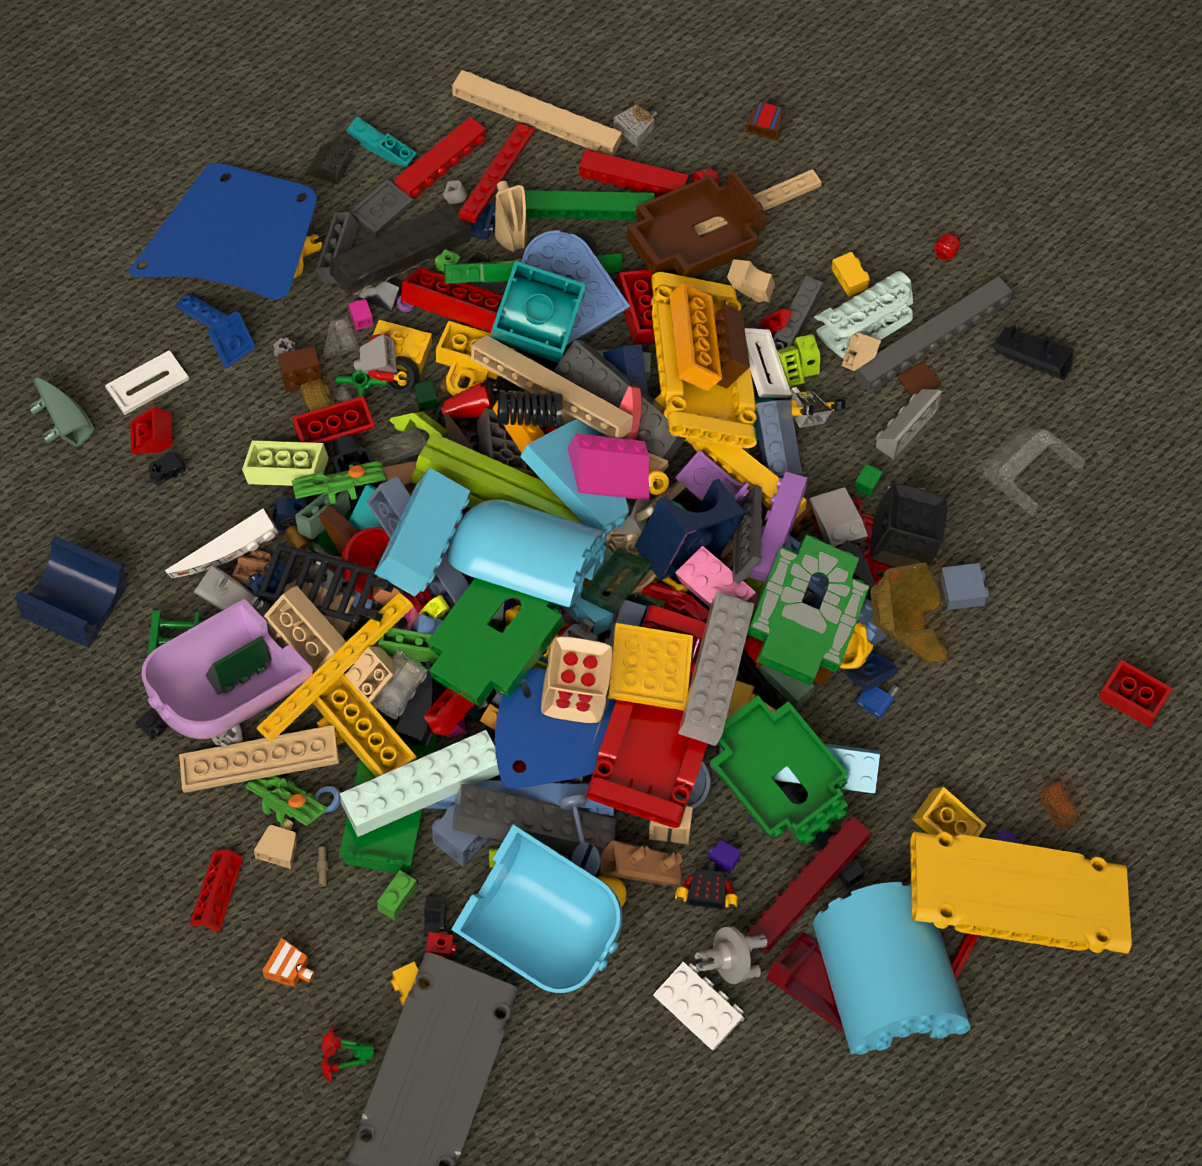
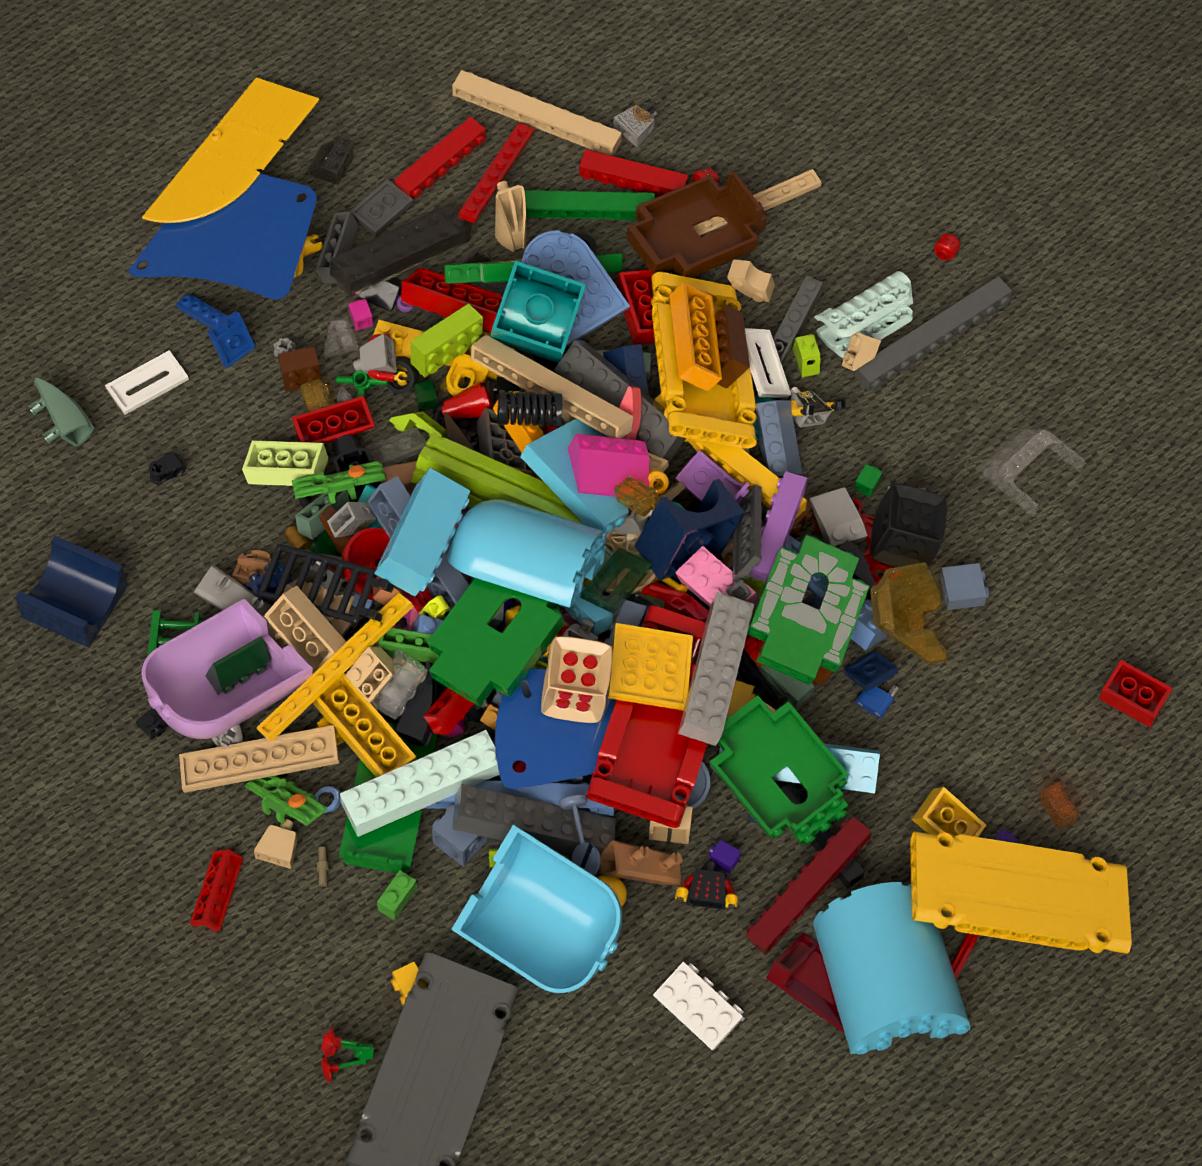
red slope [130,406,173,454] -> none
white wedge [165,509,278,578] -> none
orange torso [262,938,315,987] -> none
dark blue torso [272,497,306,531] -> none
teal slope [346,117,417,167] -> none
black panel [424,891,446,937] -> none
red brick [426,932,457,960] -> none
bright green brick [435,249,461,275] -> none
light grey plate [443,180,467,204] -> none
dark blue bracket [467,201,496,240] -> none
light grey piece [694,926,767,984] -> none
torso [746,98,782,141] -> none
red slope [760,309,792,334] -> none
lime slope [777,346,805,388] -> none
yellow brick [831,252,870,297] -> none
yellow hair [839,622,873,669] -> none
light grey slope [876,389,942,460] -> none
reddish brown piece [897,362,941,396] -> none
black piece [993,325,1074,380] -> none
none -> yellow door [142,78,319,223]
none -> light grey torso [327,502,376,538]
none -> lime brick [411,304,483,377]
none -> clear yellow brick [614,476,659,517]
none -> dark grey slope [726,579,752,600]

